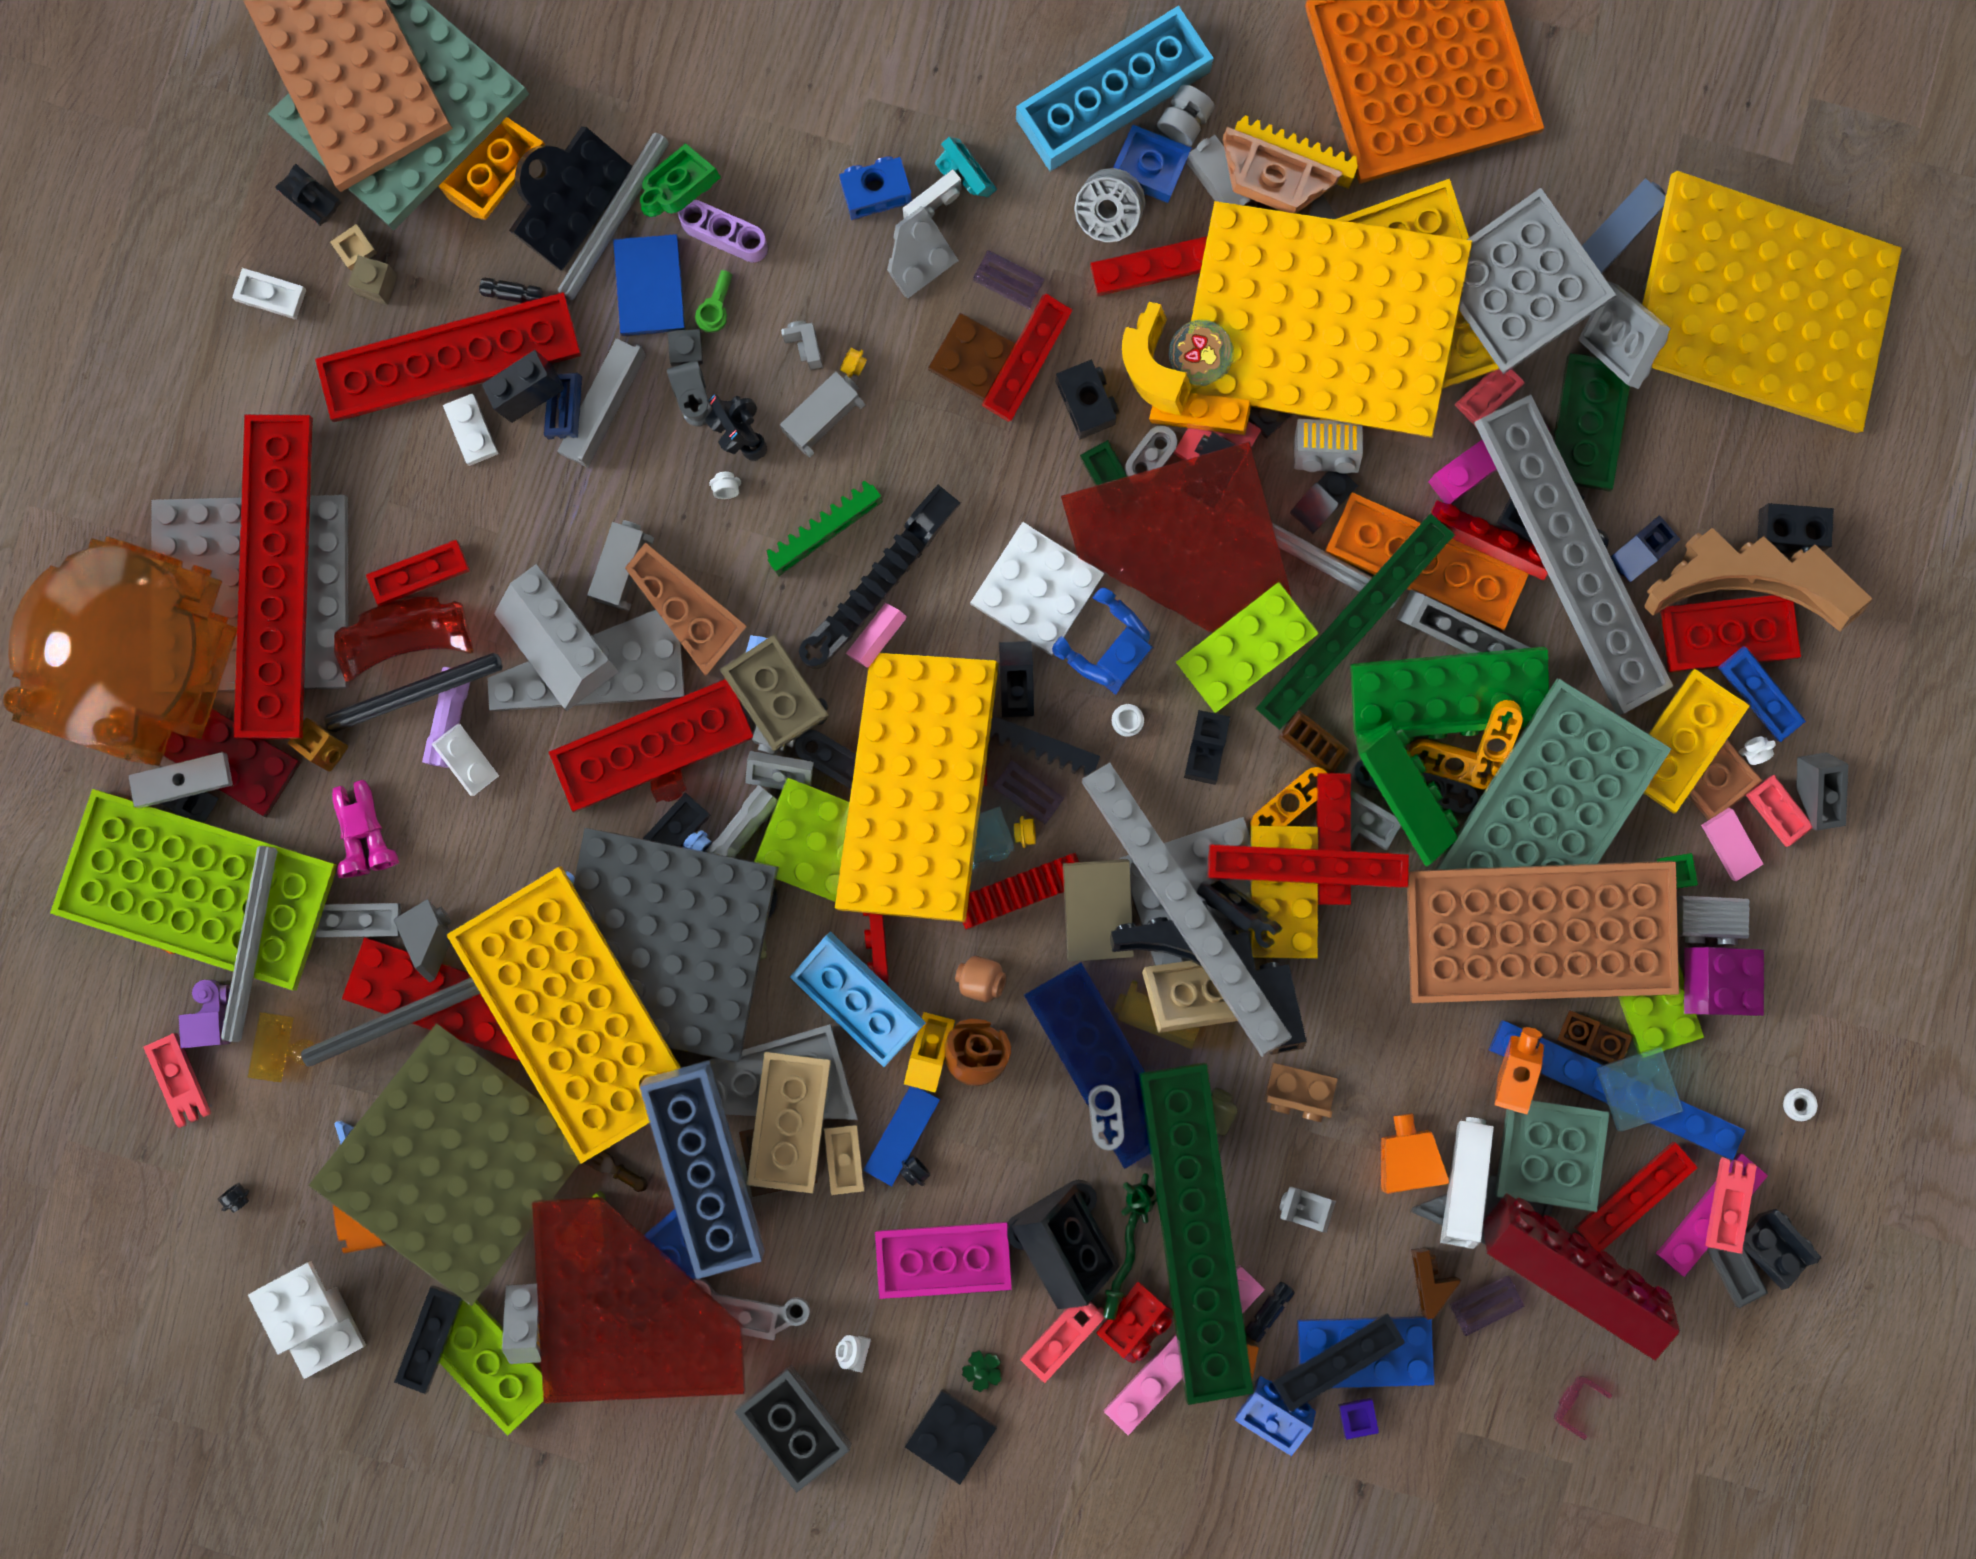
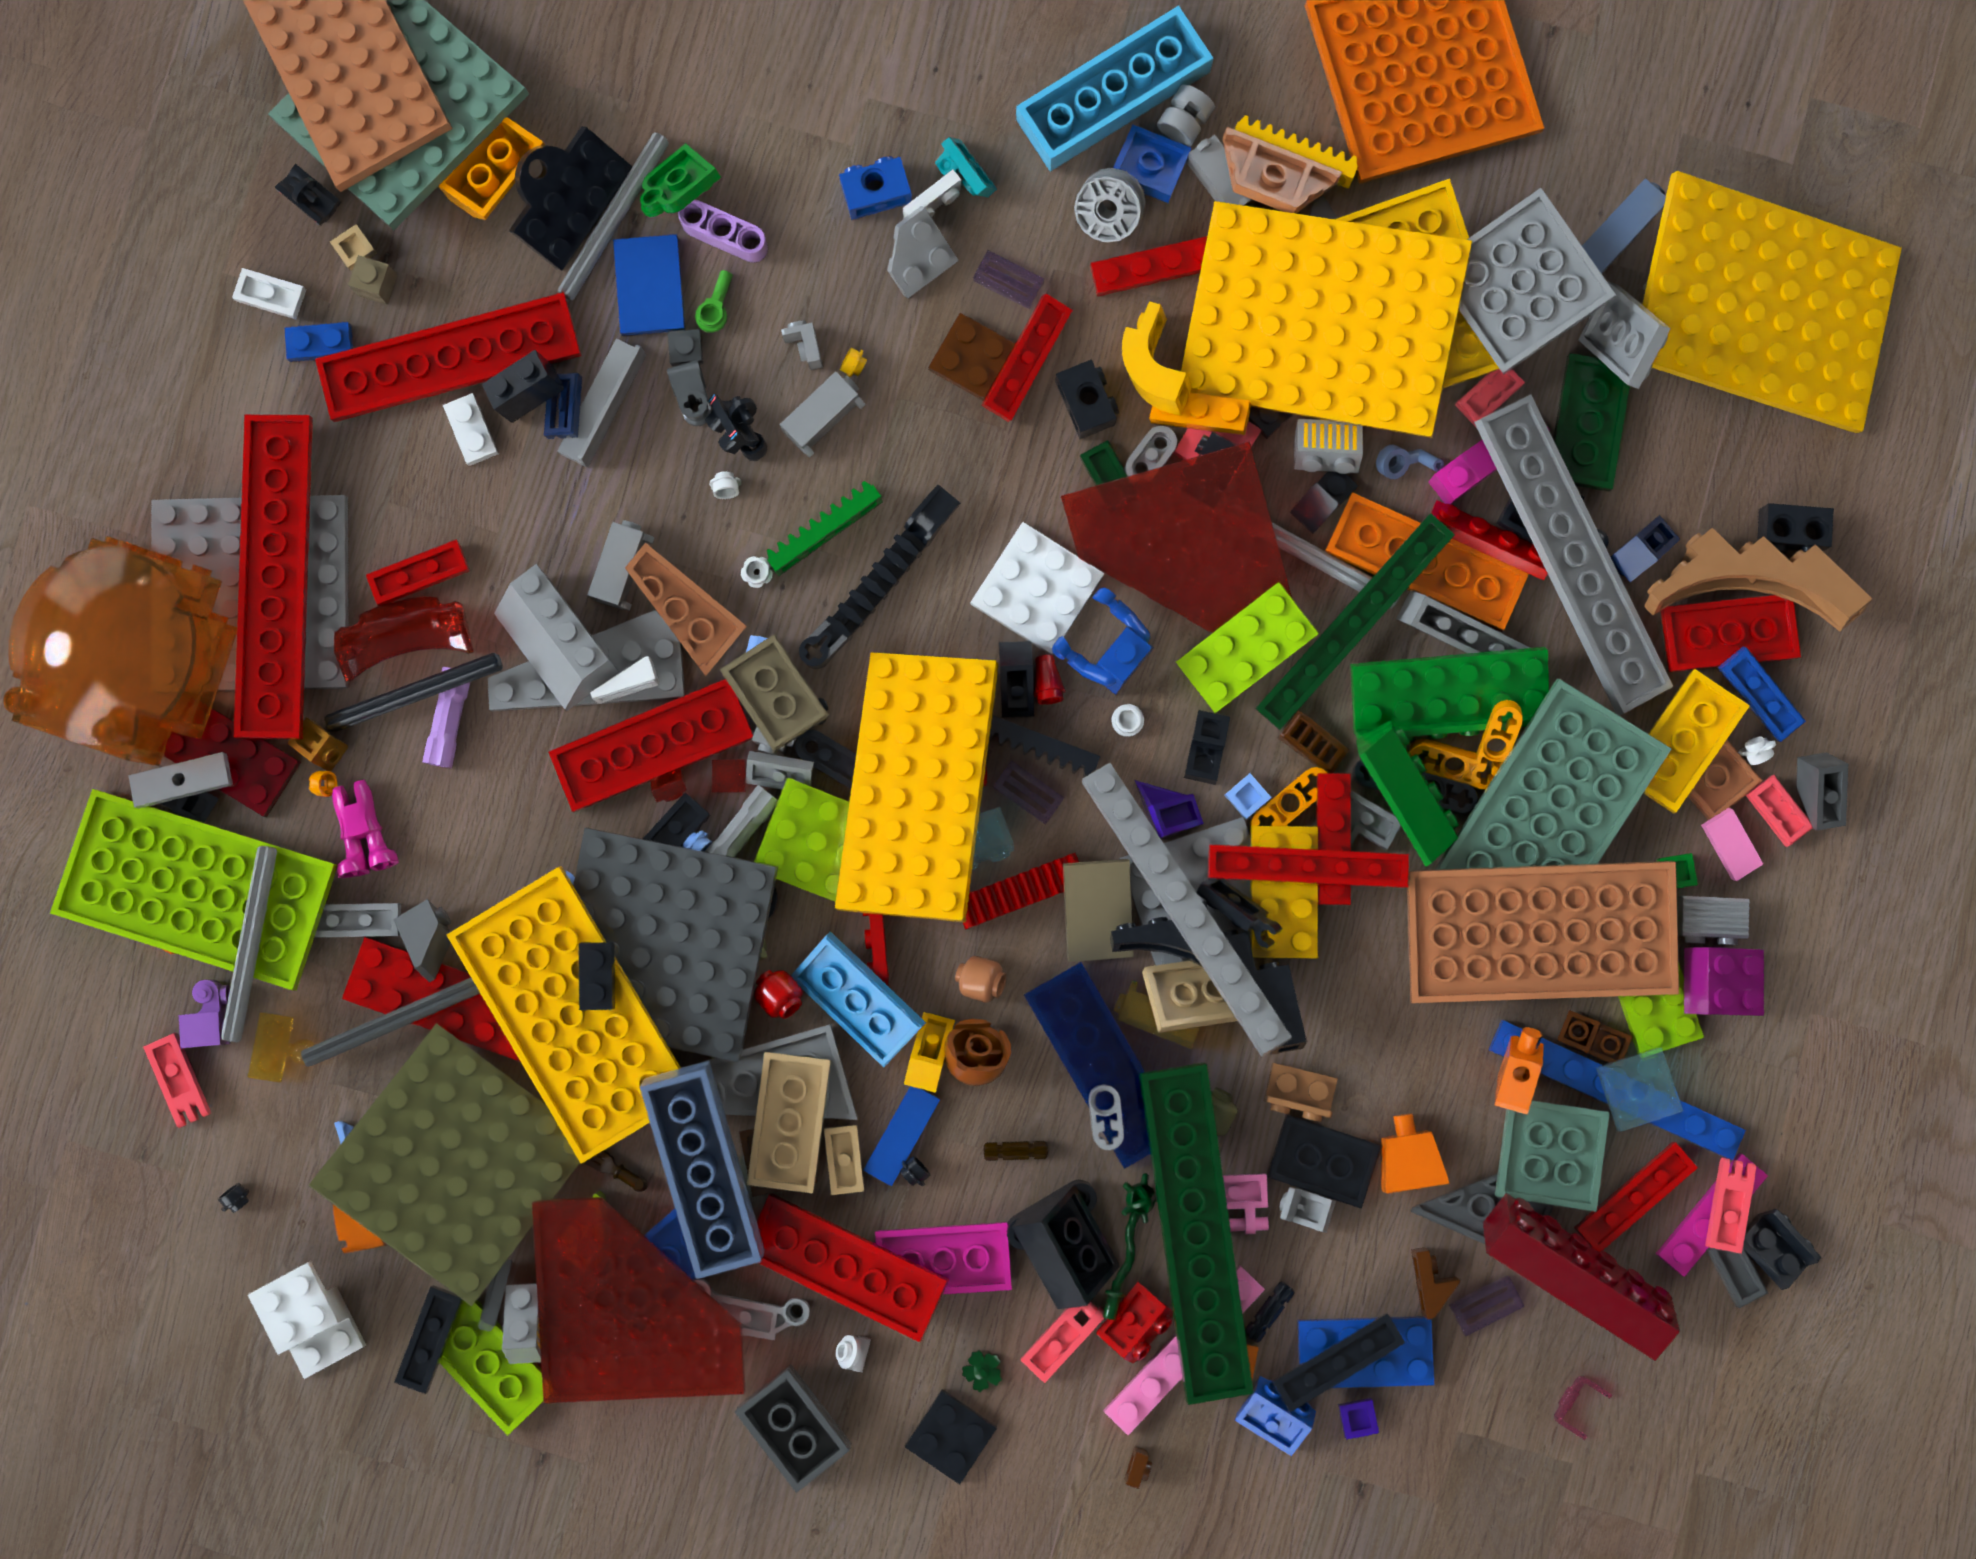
white plate [432,724,499,796] -> none
black axle [479,277,543,303] -> none
bright pink tile [846,603,907,668] -> none
yellow plate [1014,816,1036,848] -> none
tile [1168,320,1234,386] -> none
white slope [1440,1117,1494,1249] -> none
white plate [1783,1088,1818,1121] -> none
none -> blue plate [285,322,353,362]
none -> light orange hinge [308,770,337,797]
none -> dark grey tile [478,1259,512,1332]
none -> black plate [578,942,615,1010]
none -> white slope [590,656,660,704]
none -> clear red plate [712,759,746,793]
none -> white plate [741,556,773,588]
none -> red head [754,970,803,1019]
none -> red plate [757,1194,949,1342]
none -> dark brown axle [983,1141,1048,1161]
none -> red cone [1034,655,1066,705]
none -> reddish brown plate [1124,1446,1152,1489]
none -> dark purple slope [1135,780,1204,839]
none -> bright pink plate [1223,1173,1269,1235]
none -> light blue plate [1225,773,1271,820]
none -> black tile [1267,1114,1381,1209]
none -> sand blue plate [1376,444,1444,479]

